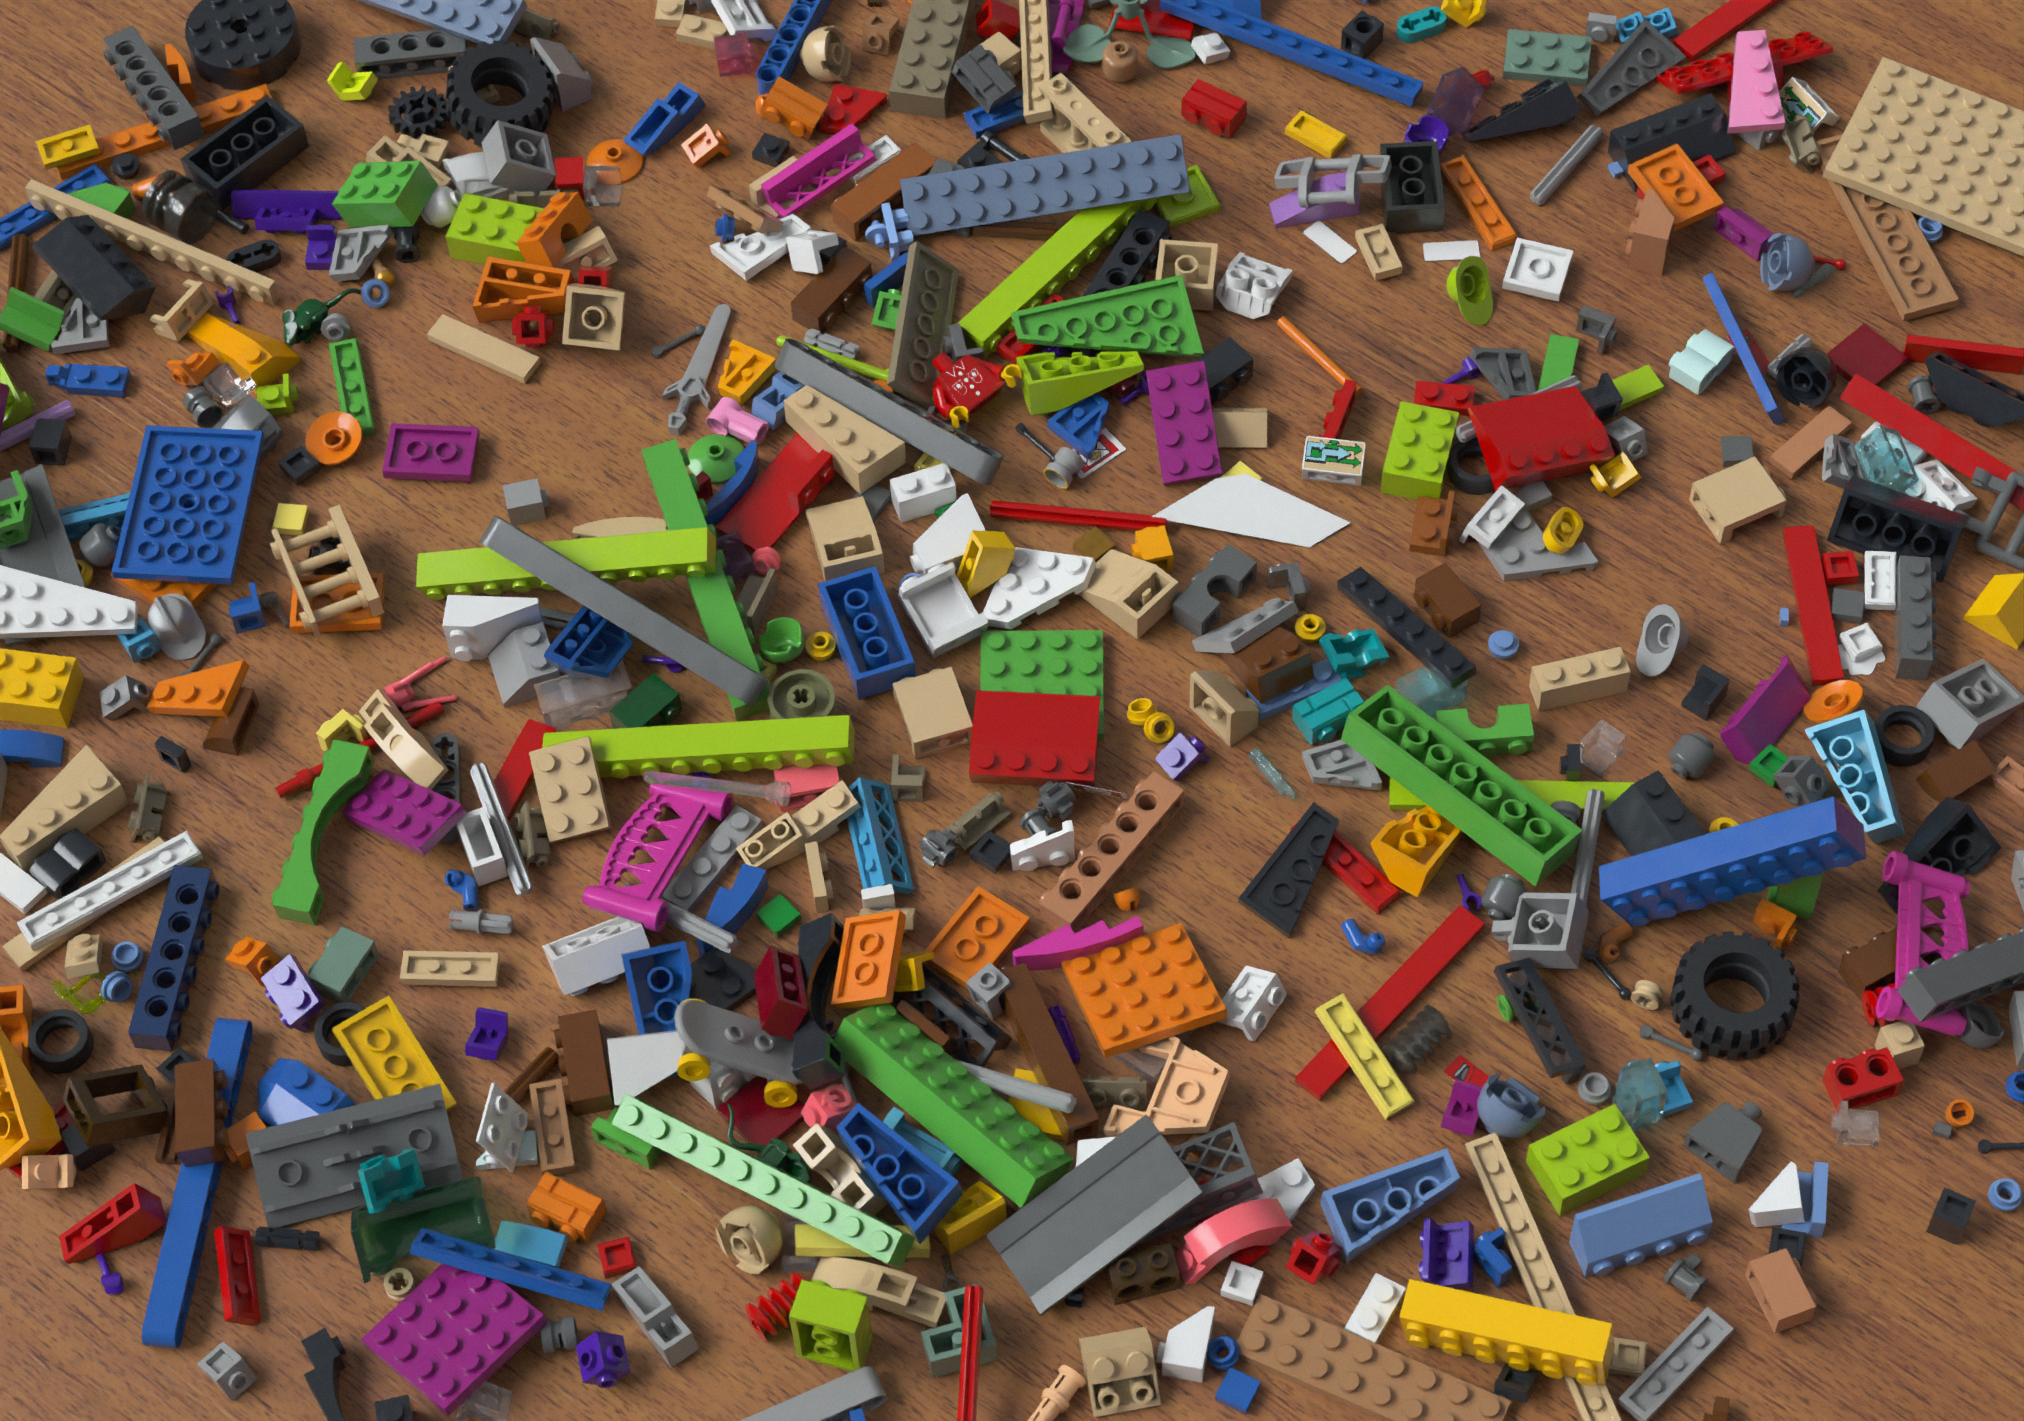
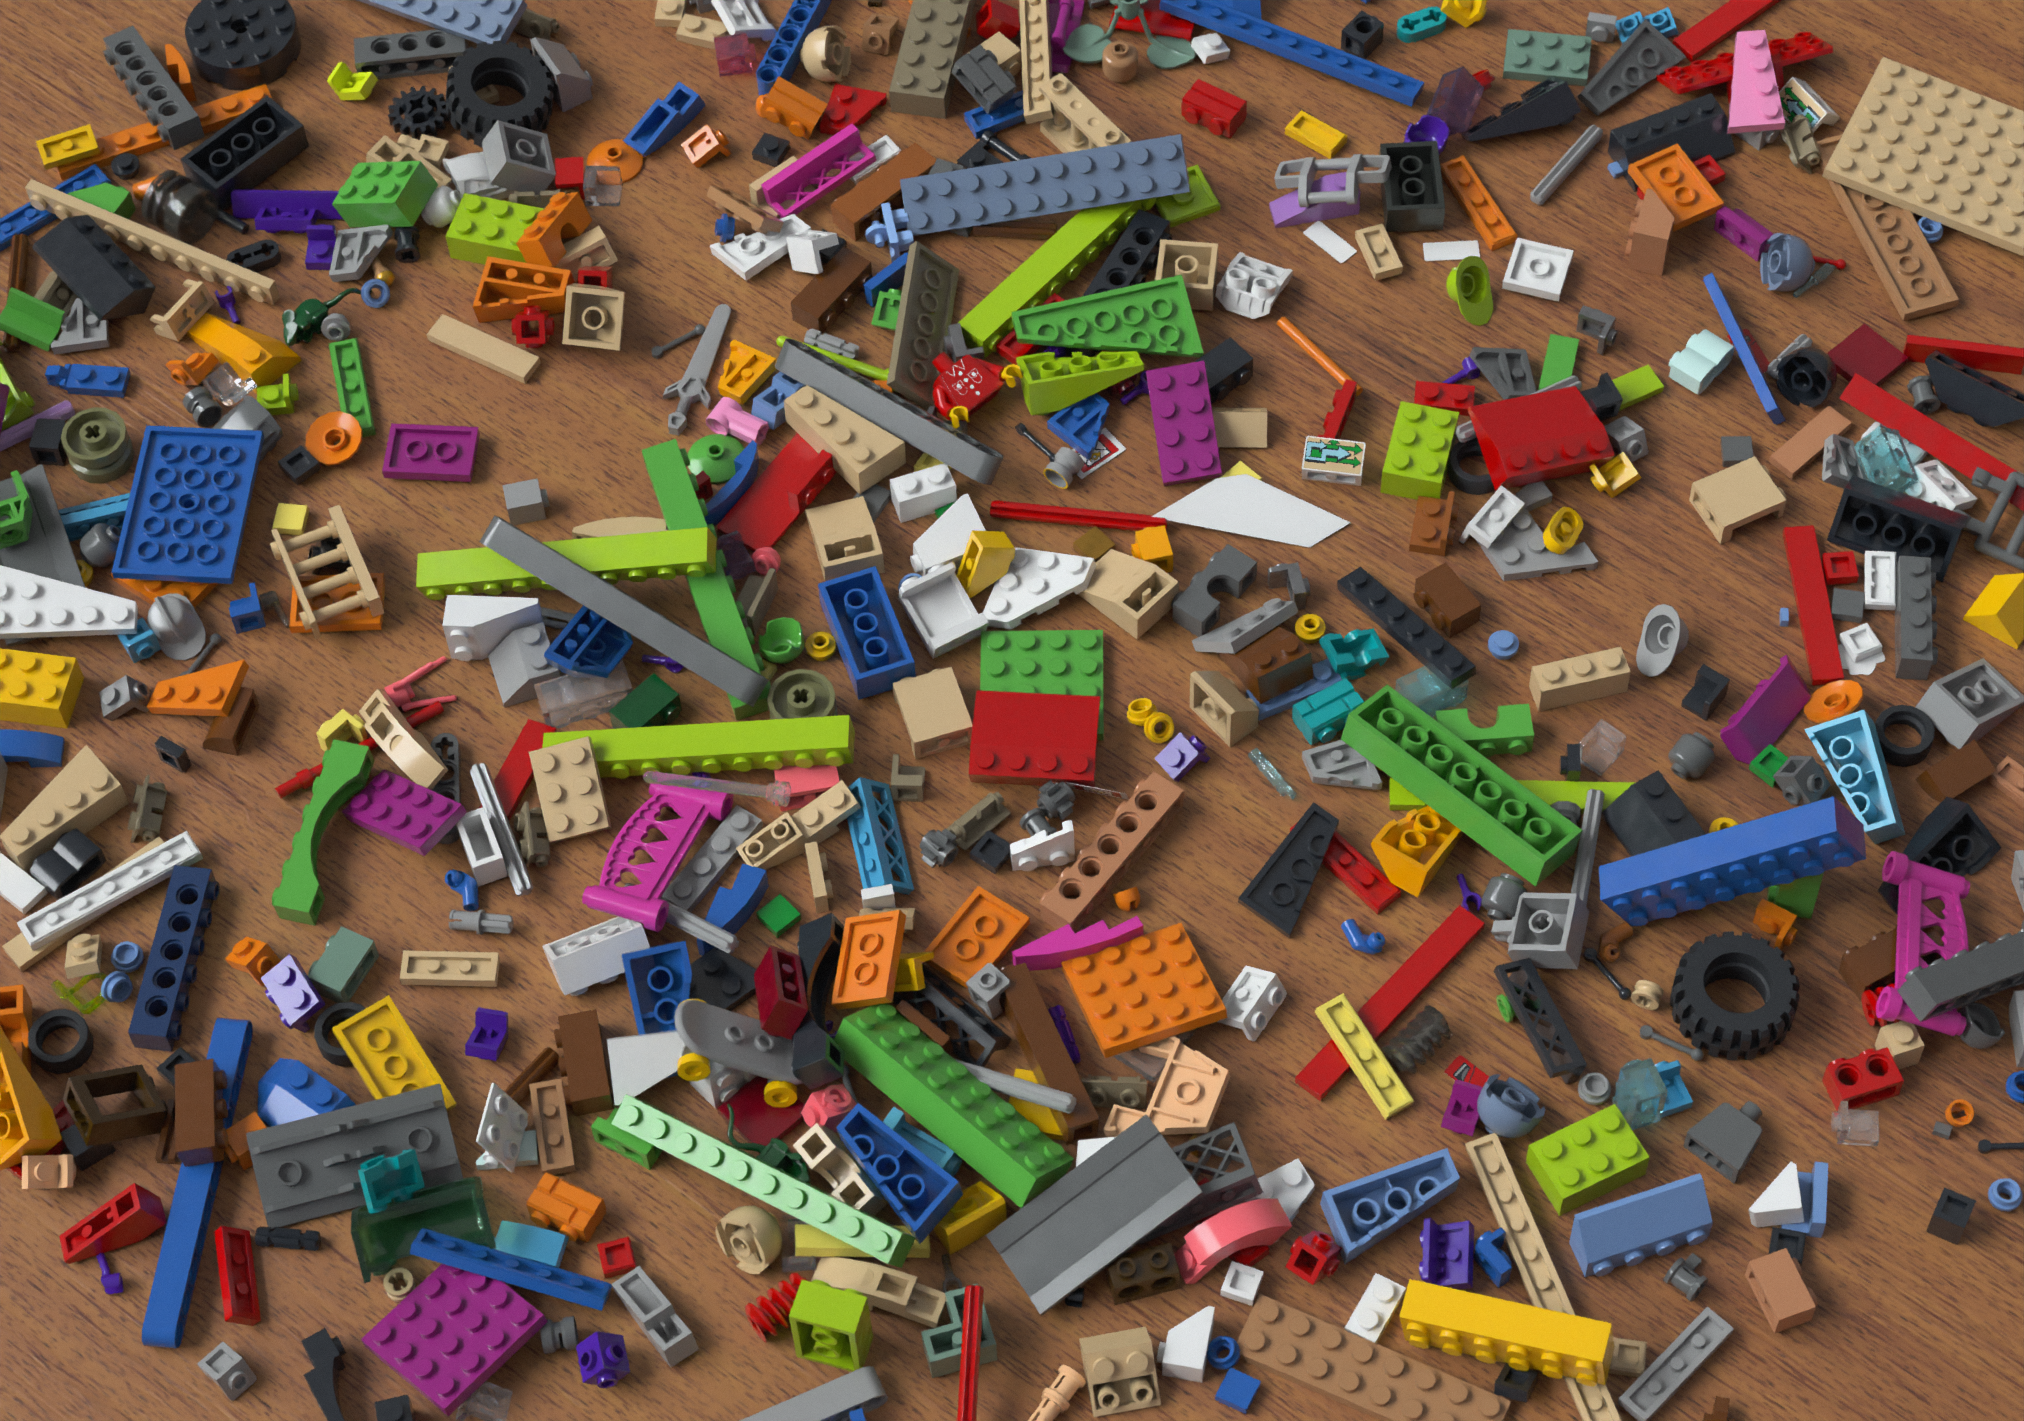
none -> olive wheel [61,407,135,484]

